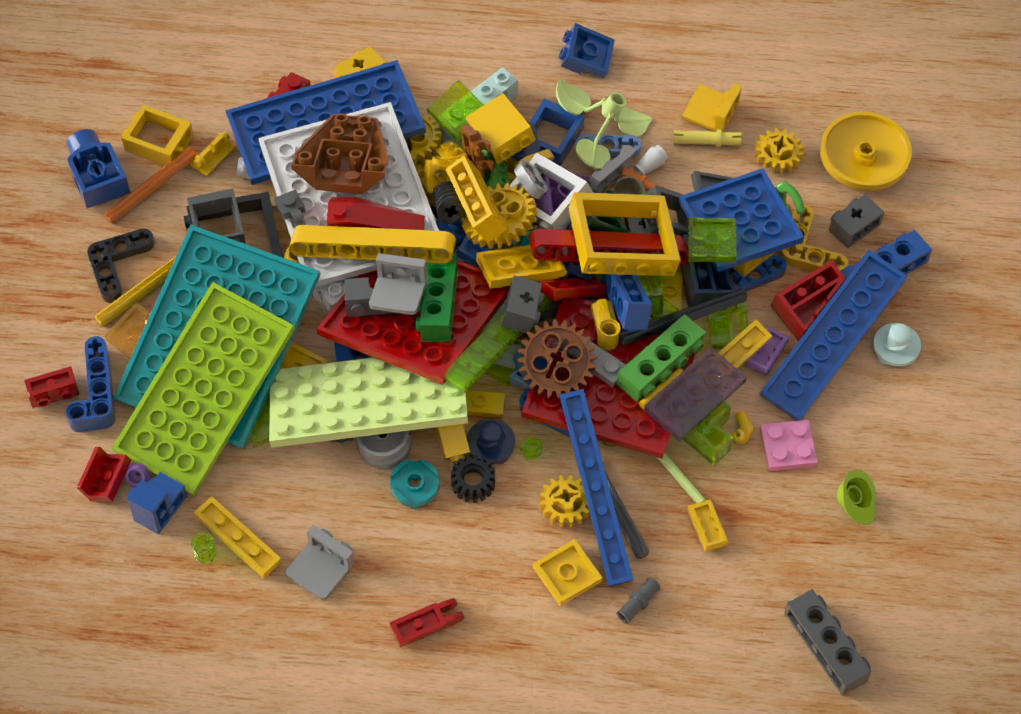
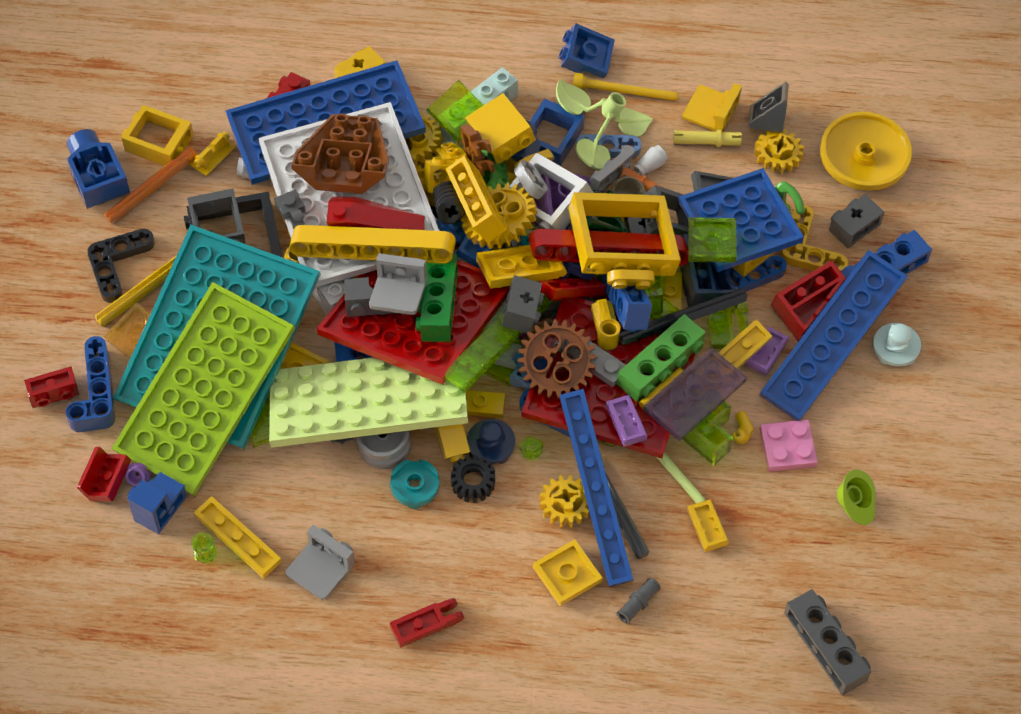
none -> yellow piece [573,72,679,101]
none -> medium lavender plate [606,395,647,447]
none -> yellow plate [607,269,655,290]
none -> dark grey slope [748,82,789,132]

